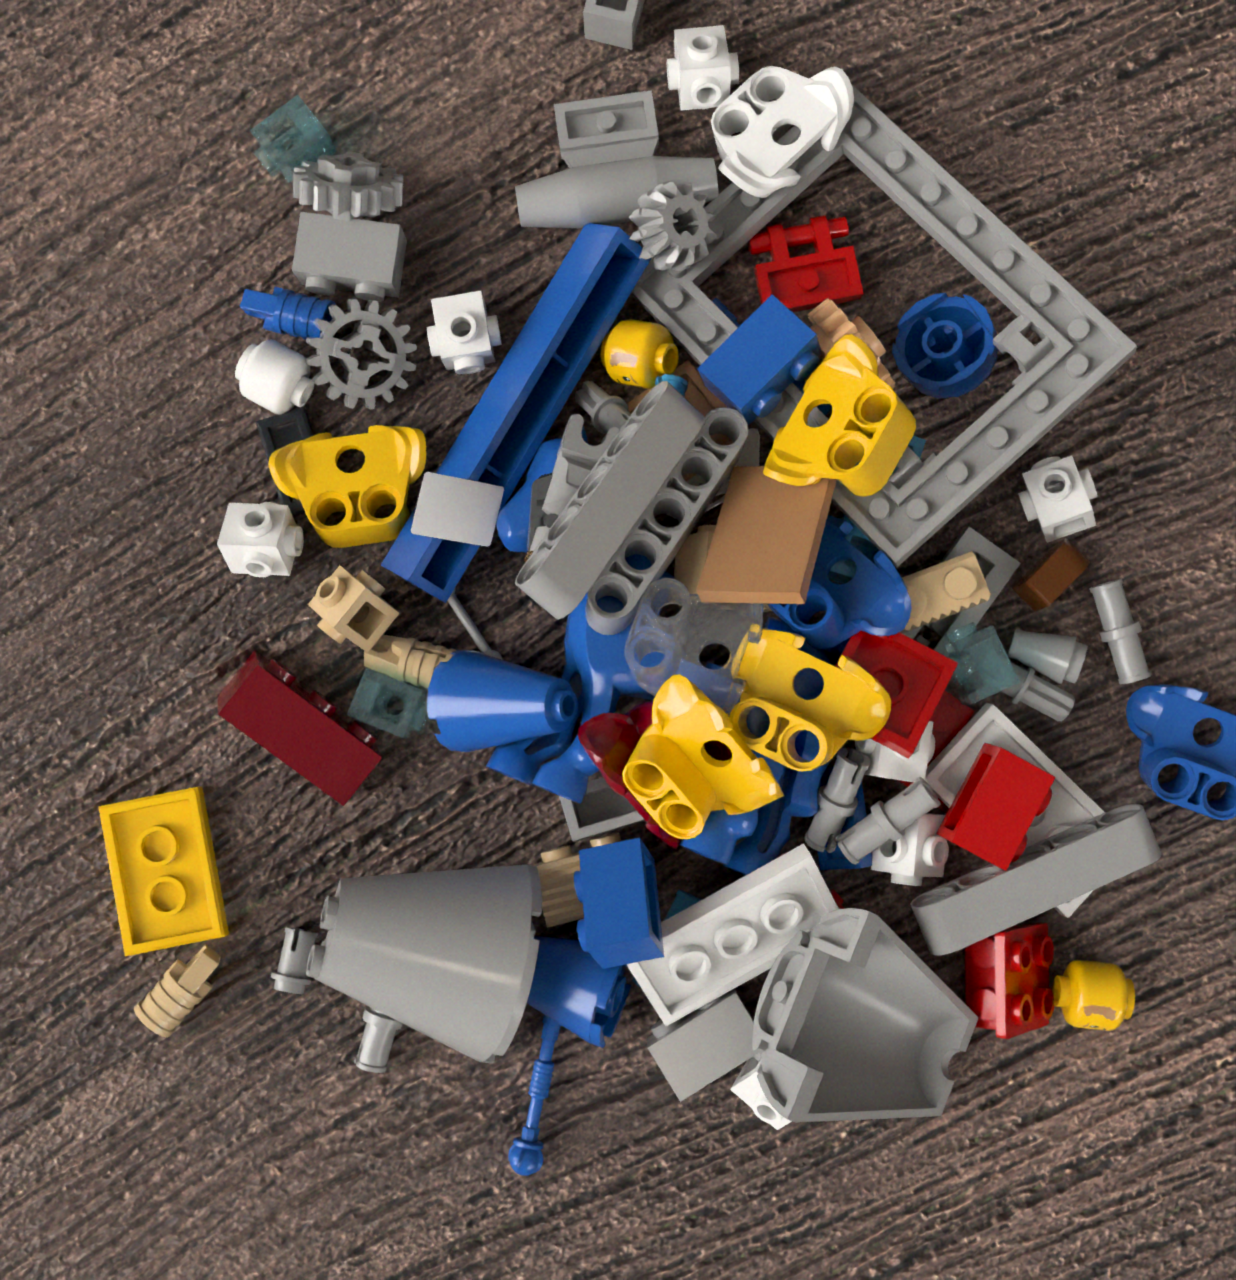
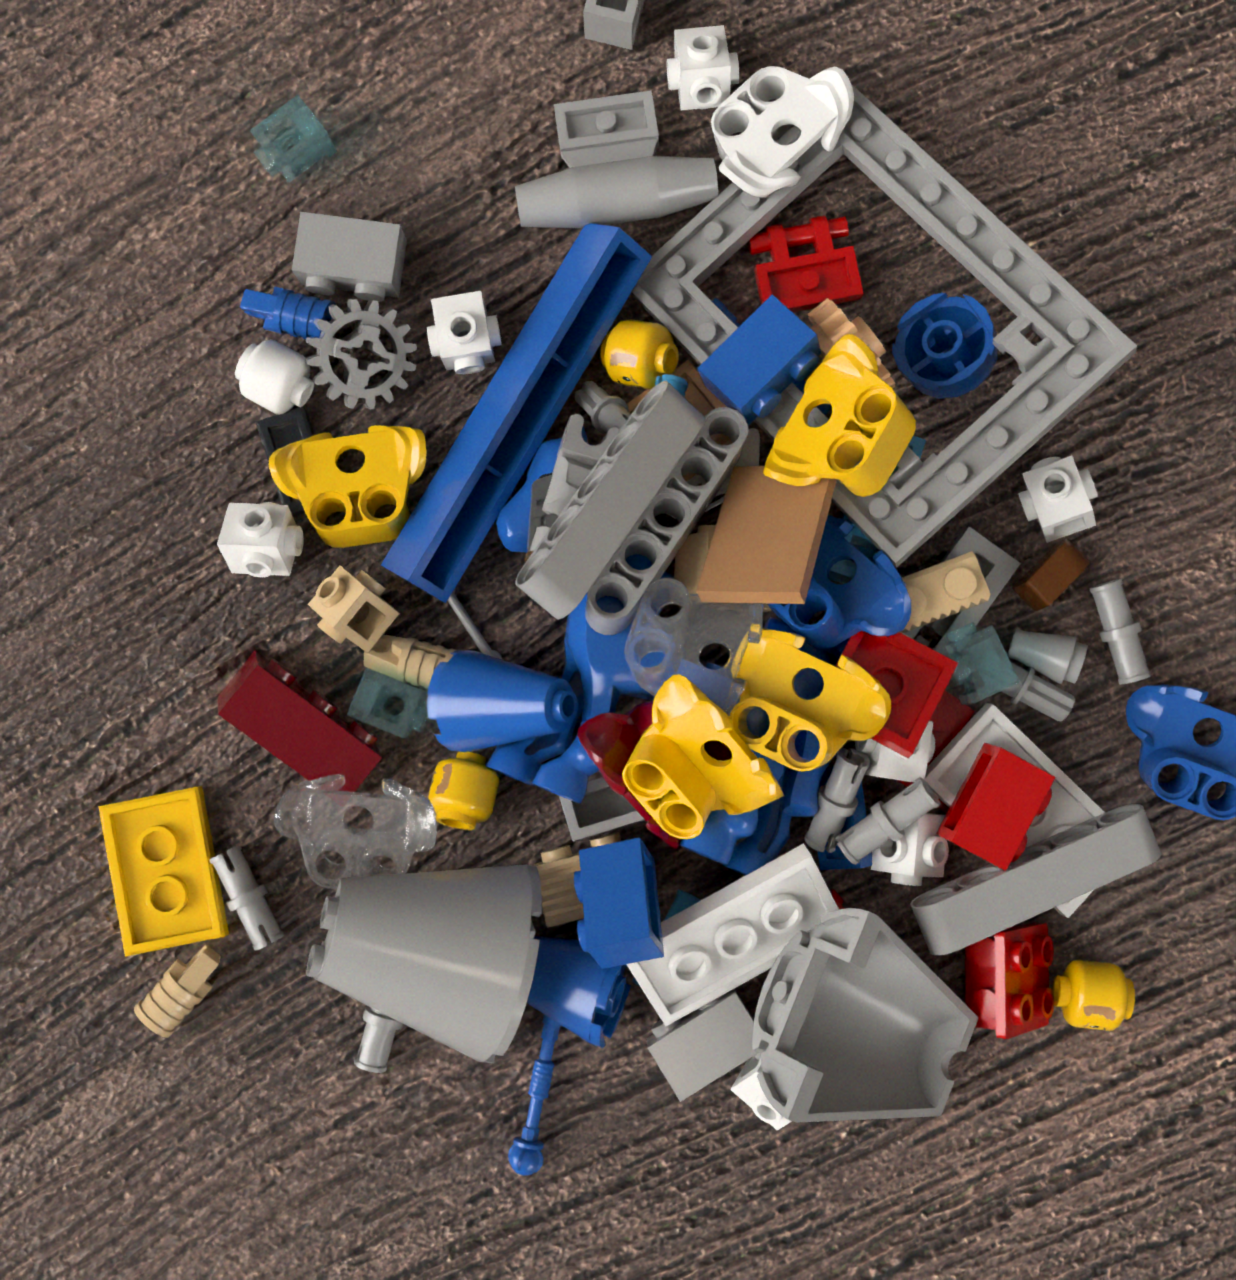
light grey pin [271,927,318,994] -> none
light grey gear [293,152,403,221] -> none
white sticker [411,472,504,547] -> none
light grey gear [628,181,718,272] -> none
none -> light grey pin [209,844,285,951]
none -> clear piece [274,774,437,889]
none -> yellow head [427,751,499,830]

